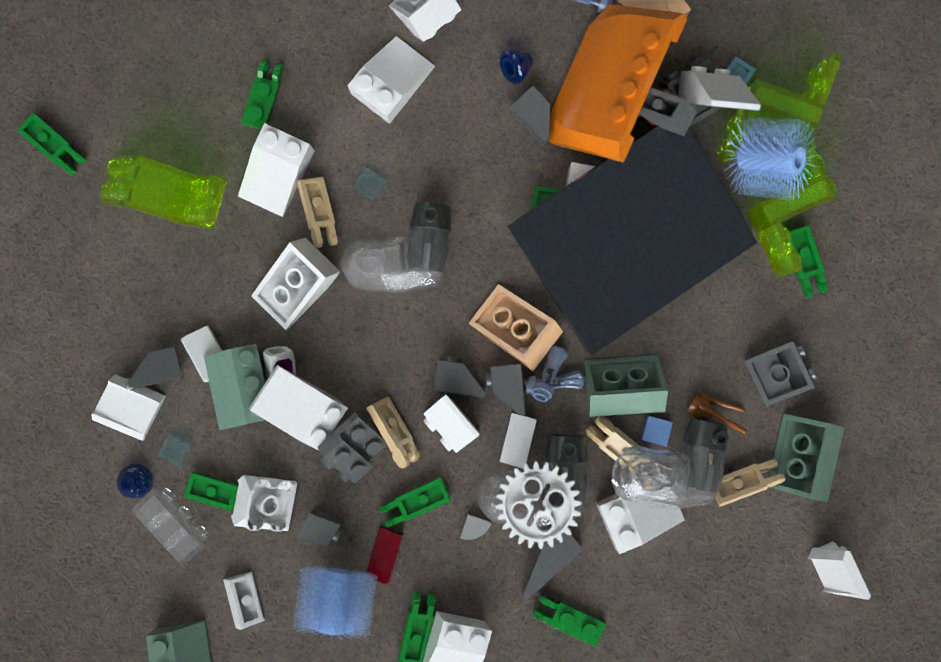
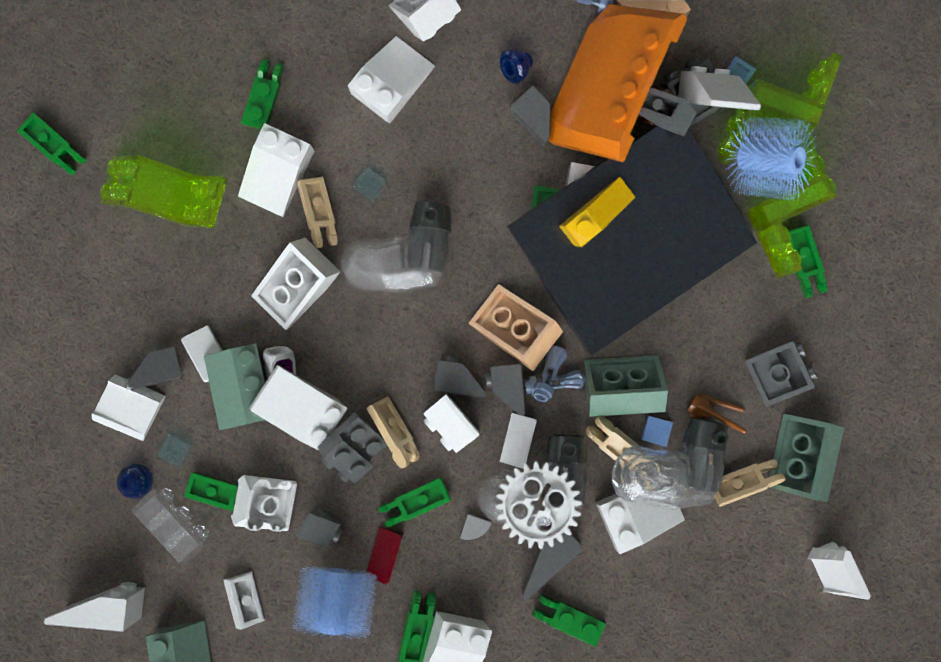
none -> white slope [44,582,145,631]
none -> yellow slope [559,177,635,247]

